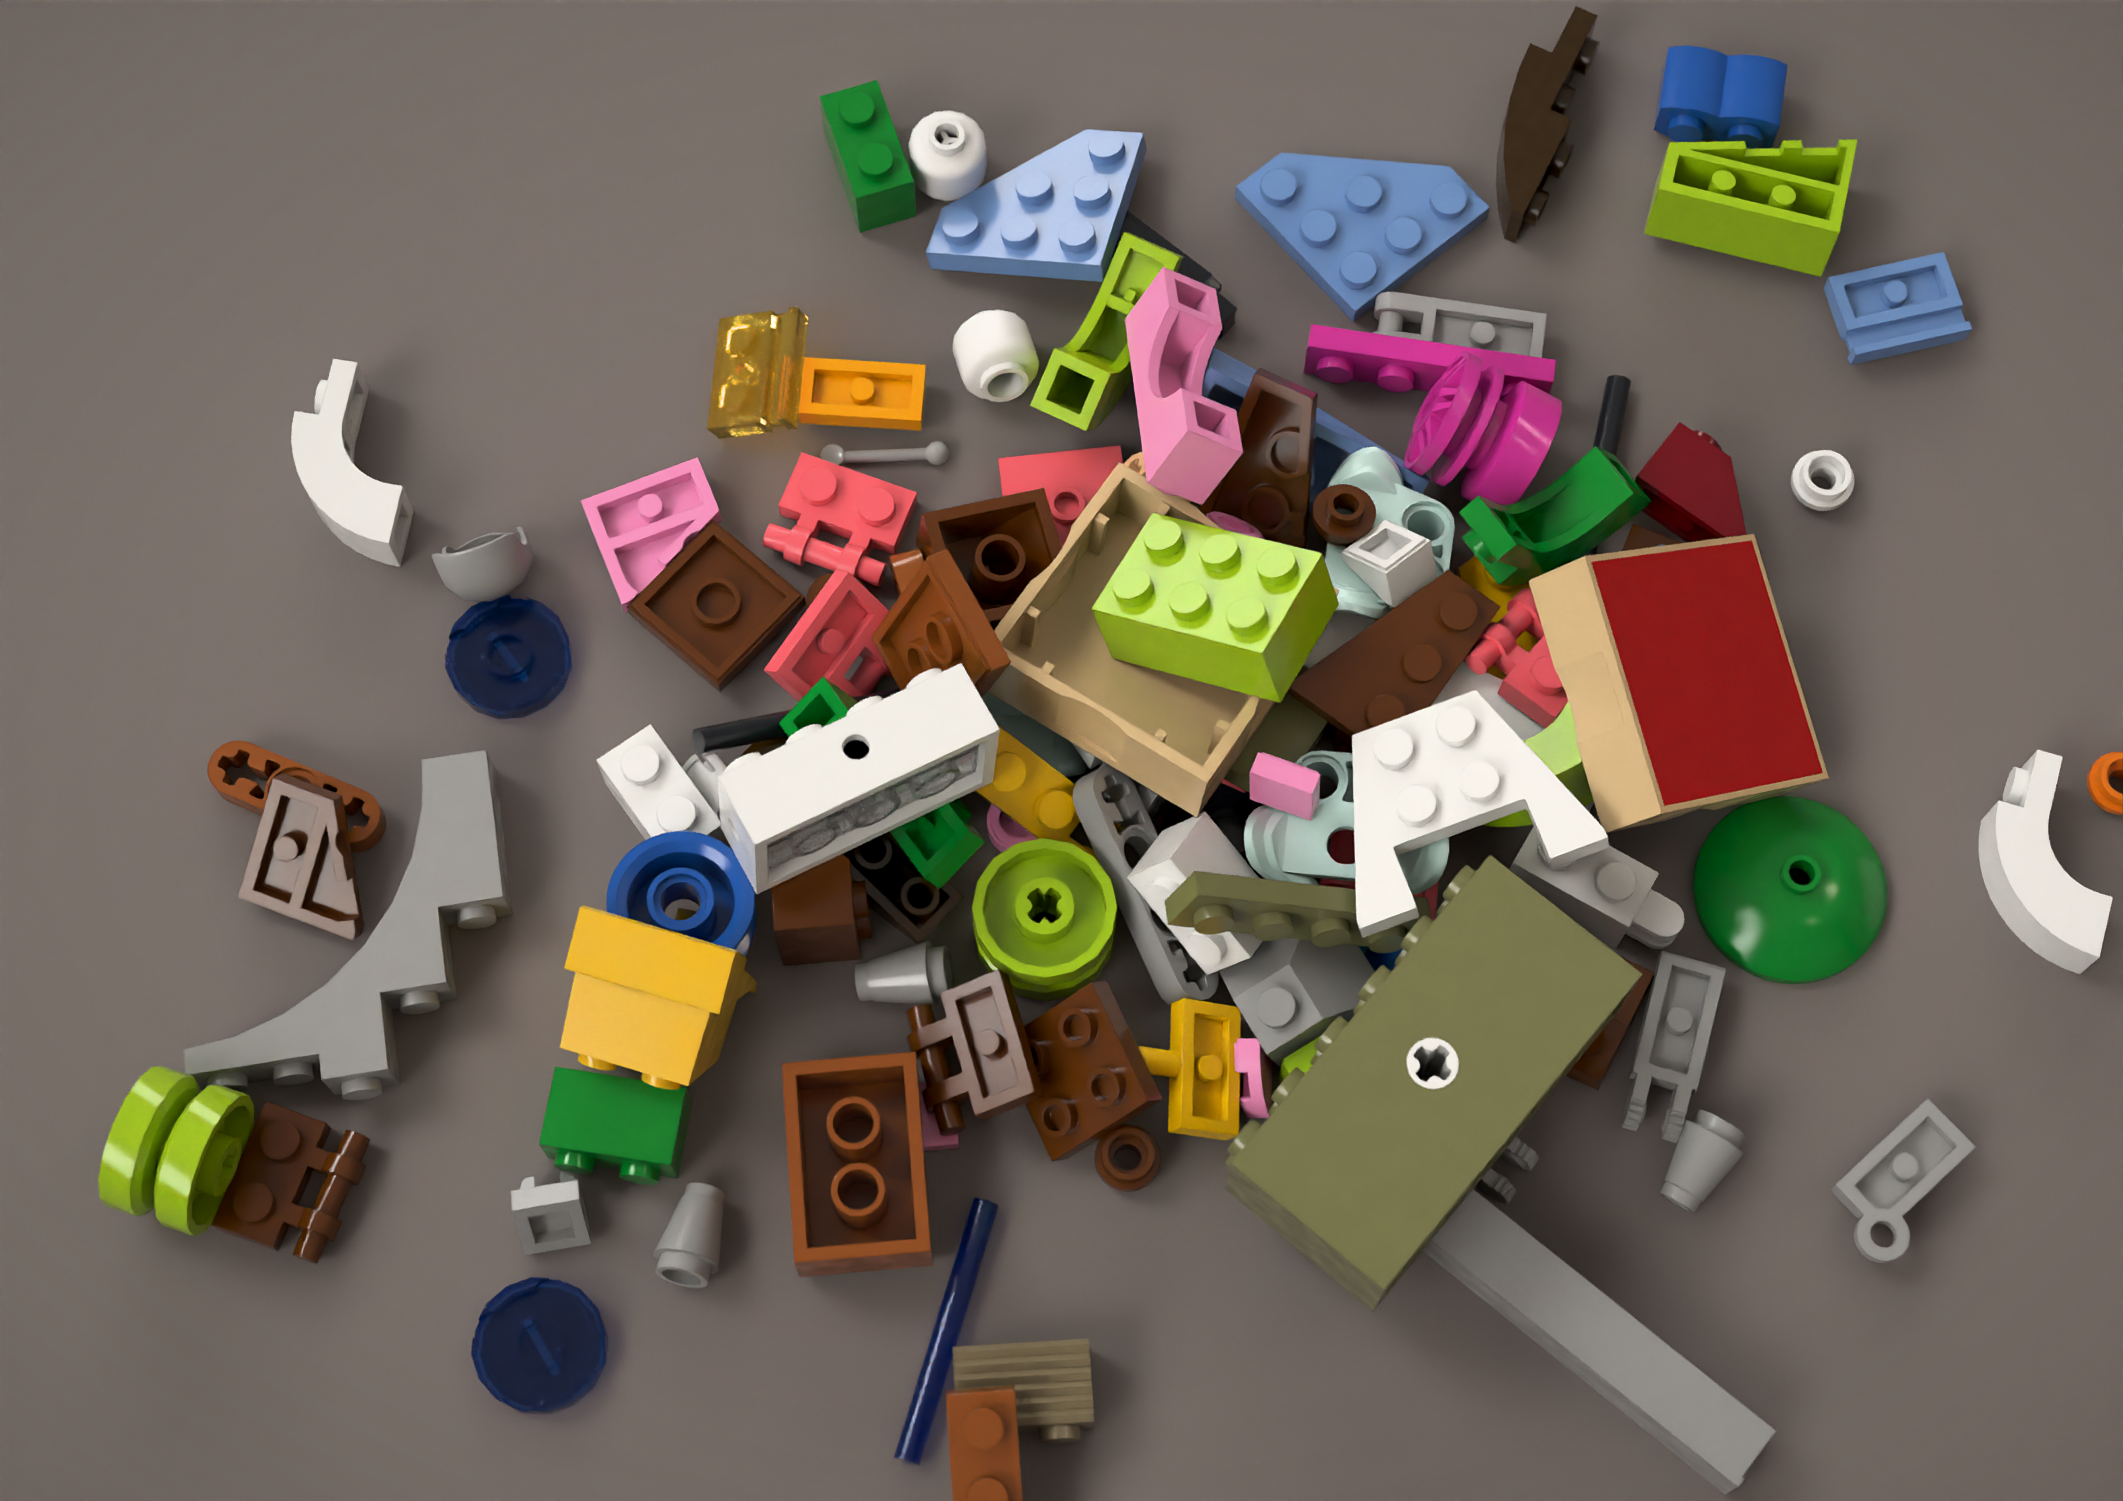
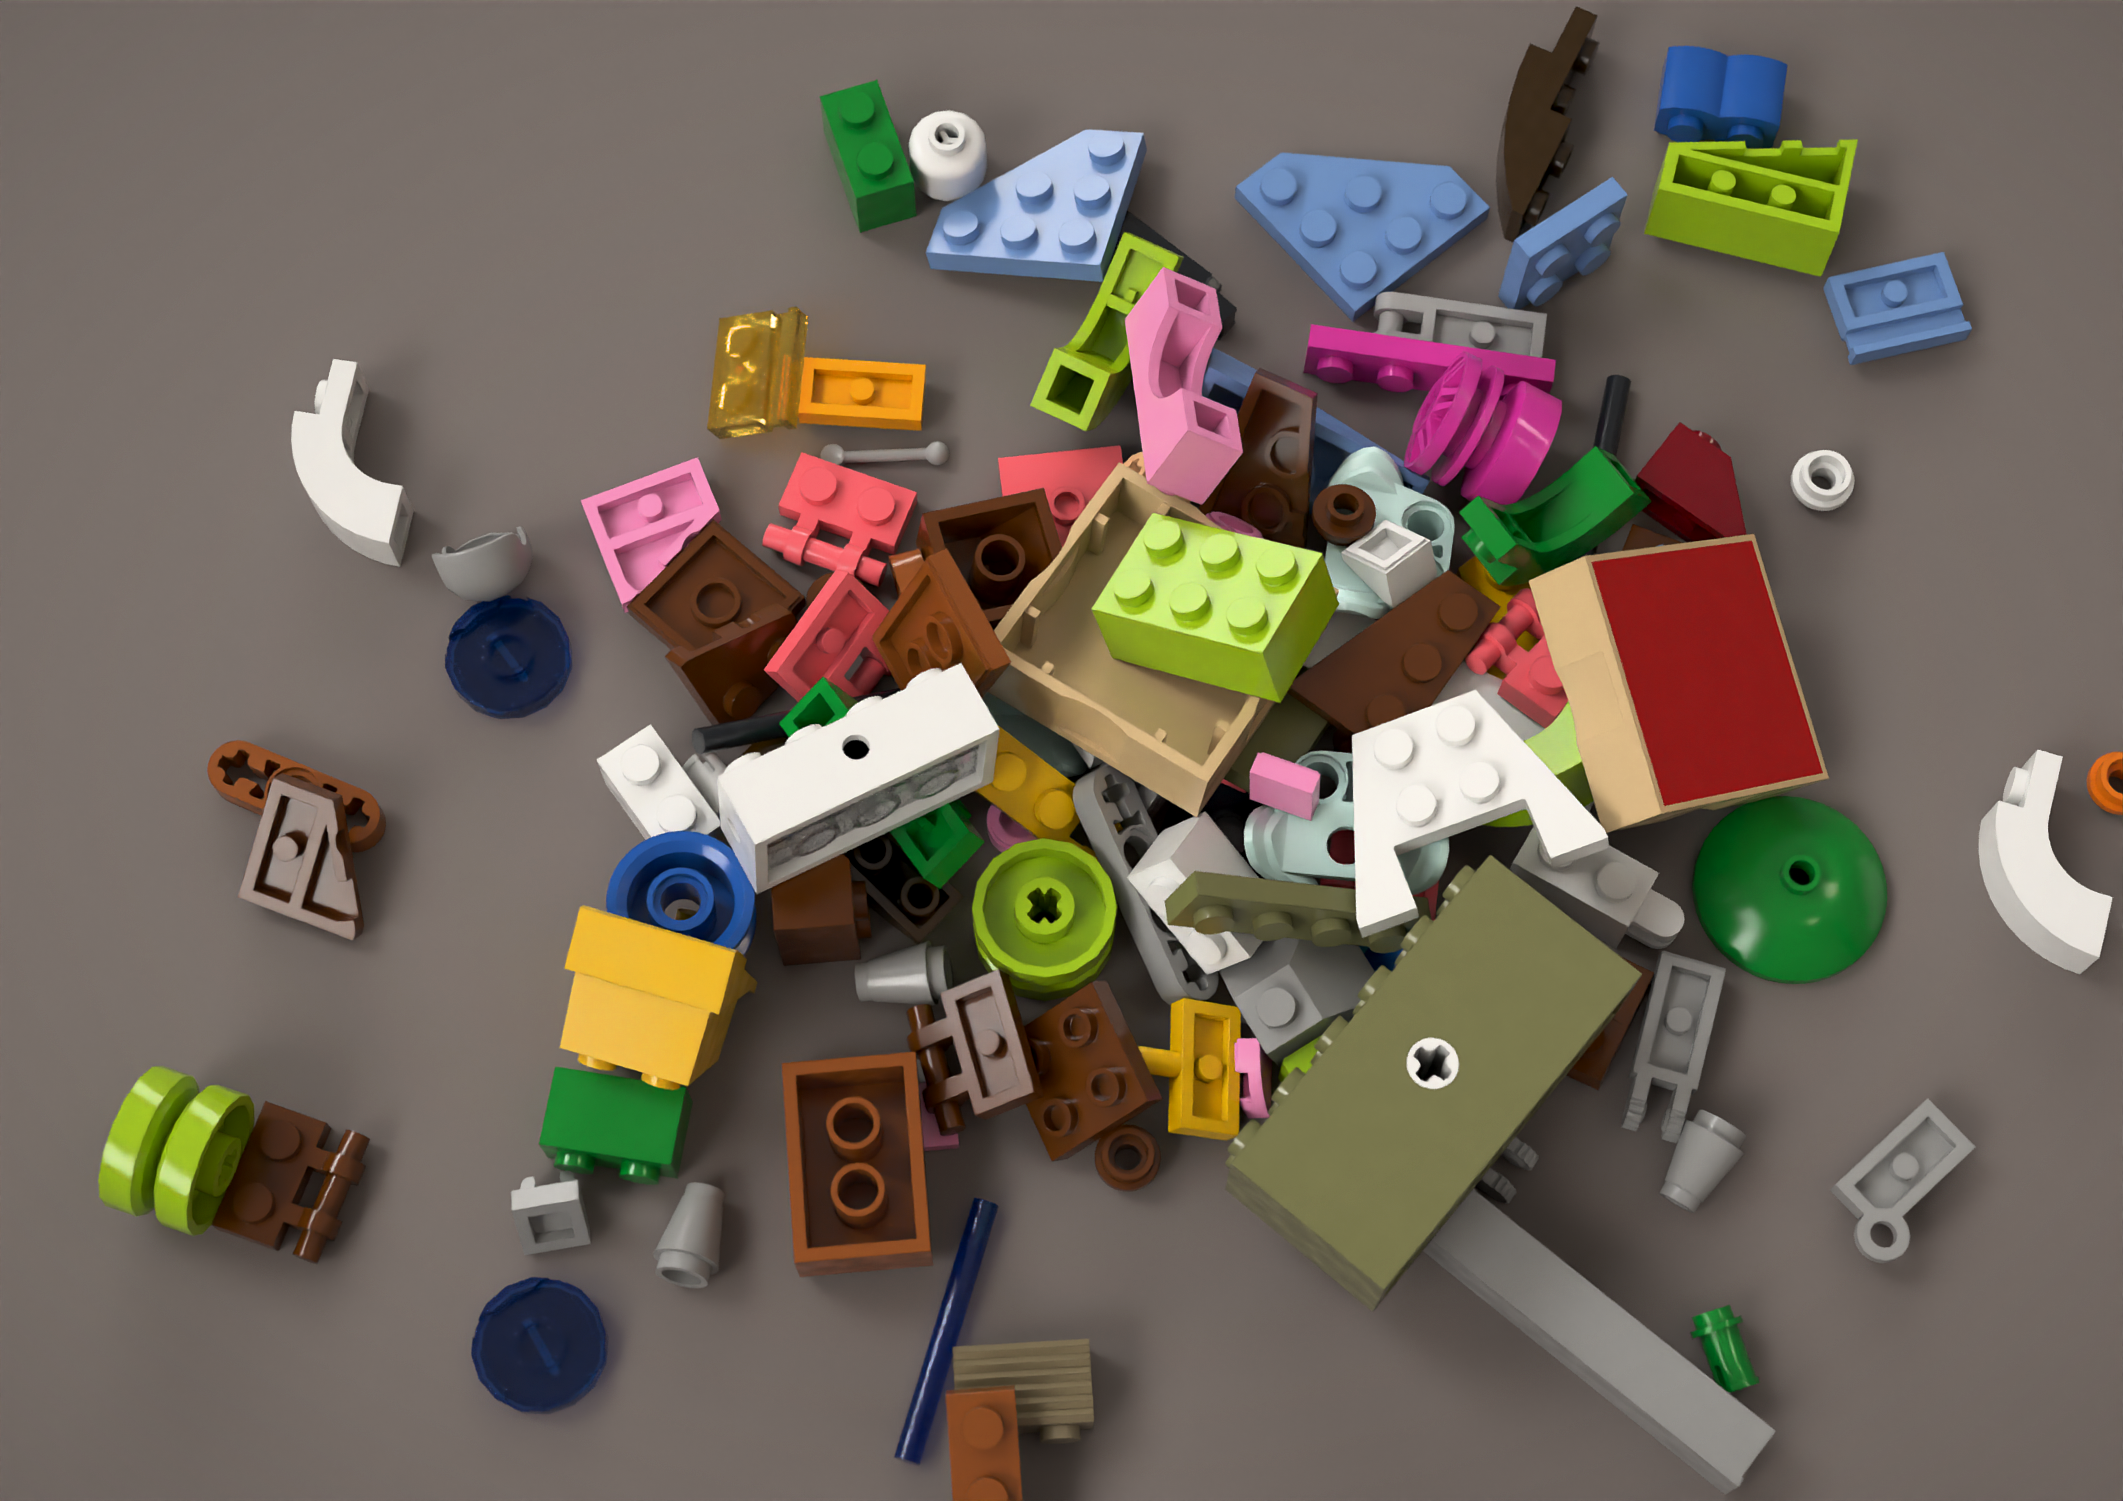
light grey arch [183,750,513,1100] -> none
white head [952,310,1039,402] -> none
none -> reddish brown wing [665,602,798,725]
none -> medium blue plate [1498,177,1628,310]
none -> green pin [1690,1305,1760,1393]

